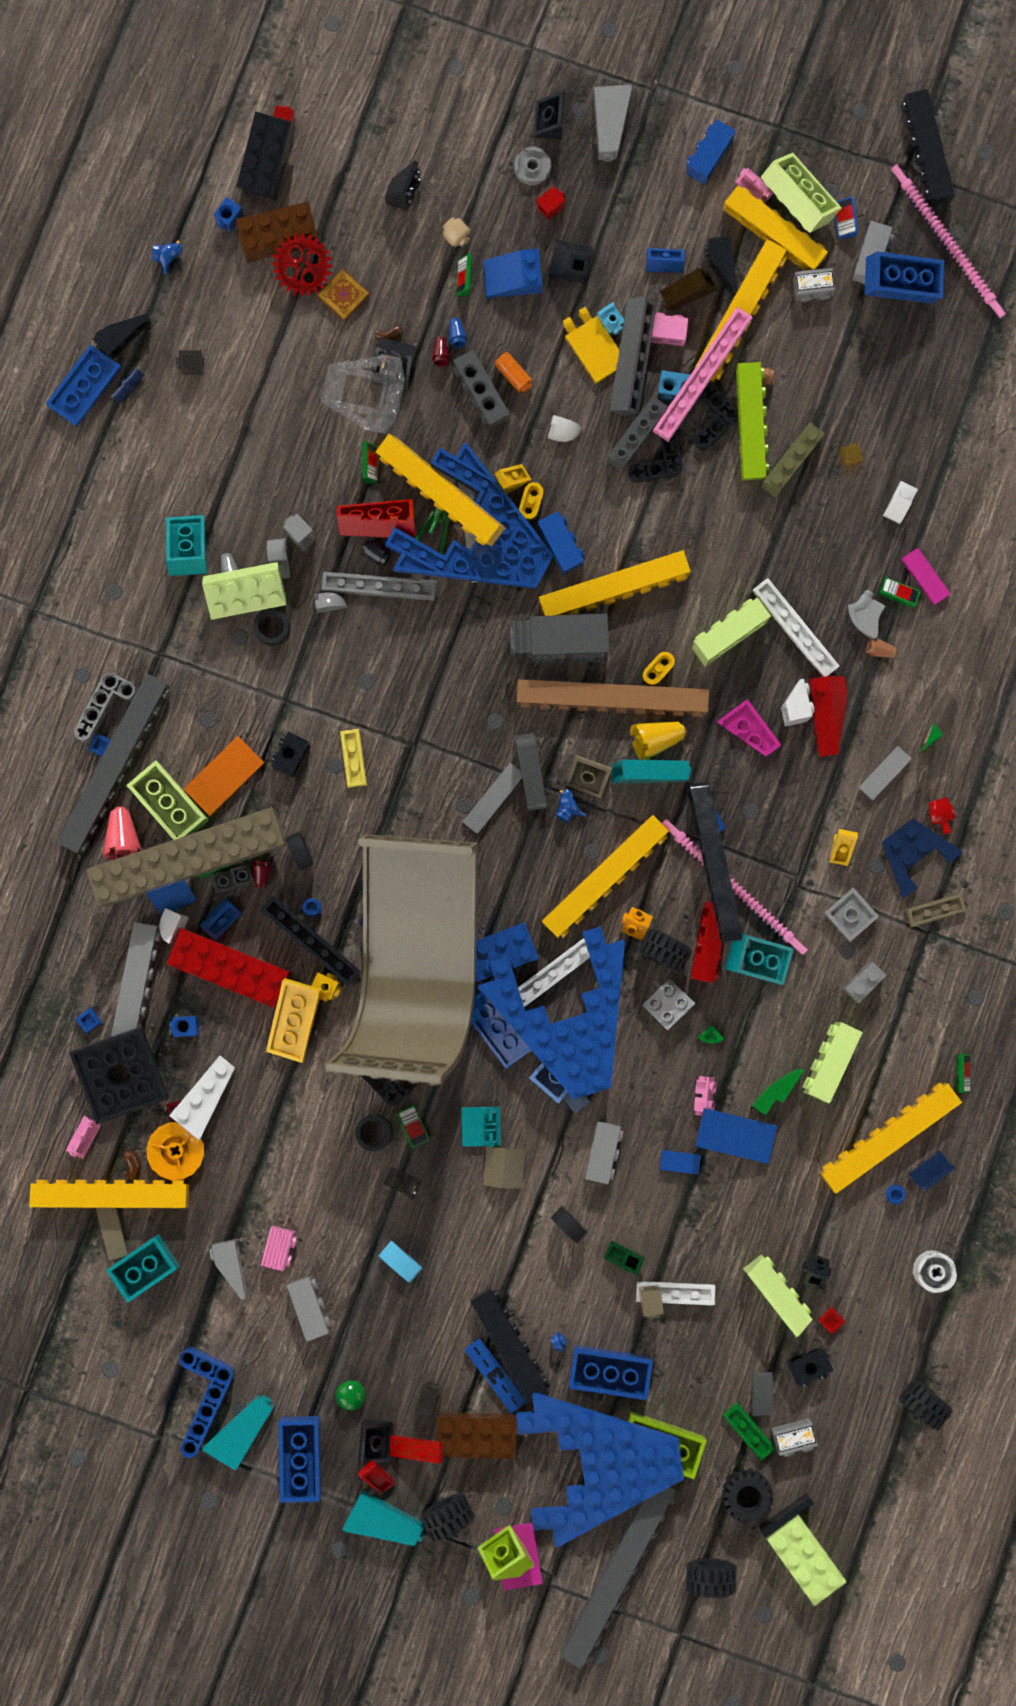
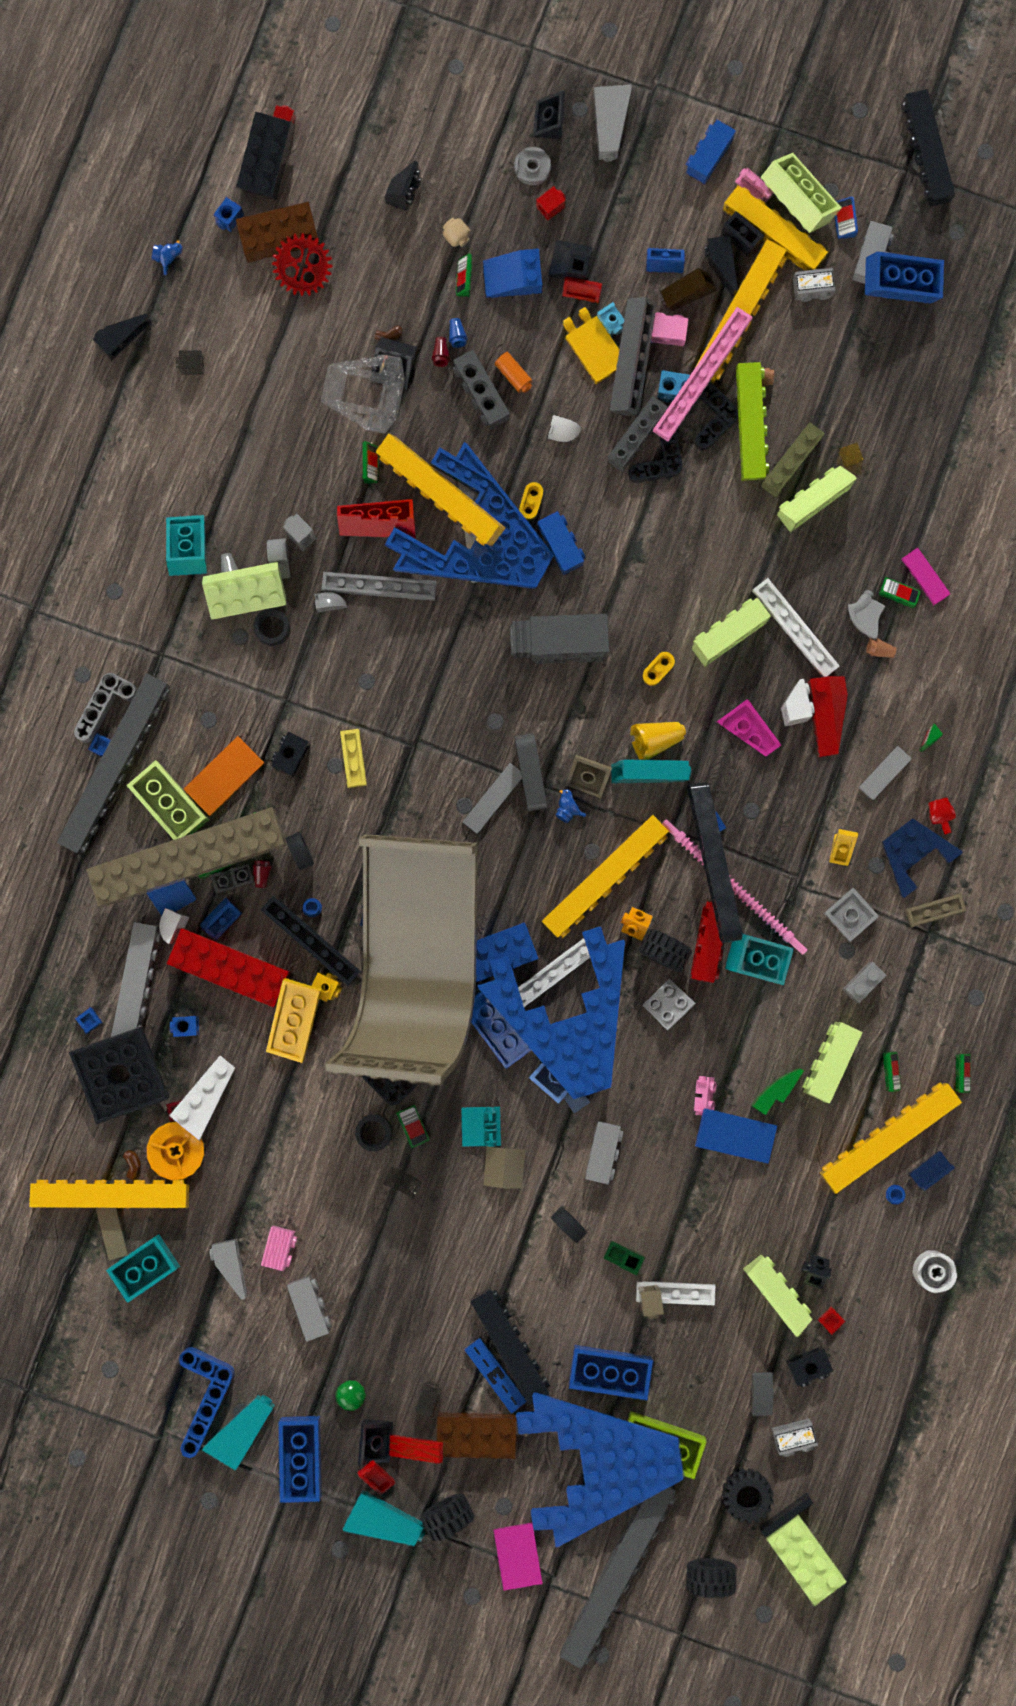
blue plate [46,344,122,427] -> none
bright pink hinge [66,1116,101,1159] -> none
coral cone [103,807,142,861] -> none
dark blue pin [111,367,144,404] -> none
tile [317,268,370,322] -> none
black brick [362,539,392,566] -> none
medium azure slope [379,1241,423,1283] -> none
green plant [416,506,450,555] -> none
lime slope [477,1525,535,1580] -> none
yellow slope [495,464,531,494] -> none
medium nougat brick [517,679,709,718] -> none
yellow brick [539,550,691,616] -> none
blue plate [551,1332,568,1352] -> none
blue tile [660,1150,701,1175] -> none
green tile [697,1025,724,1044] -> none
green tile [722,1402,776,1461] -> none
white slope [883,481,918,524] -> none
bright pink hose [891,164,1006,318] -> none
black tyre [898,1379,953,1431] -> none
none -> red tile [562,276,602,303]
none -> black brick [721,211,764,257]
none -> yellowish green slope [777,466,857,533]
none -> green slope [883,1052,901,1092]

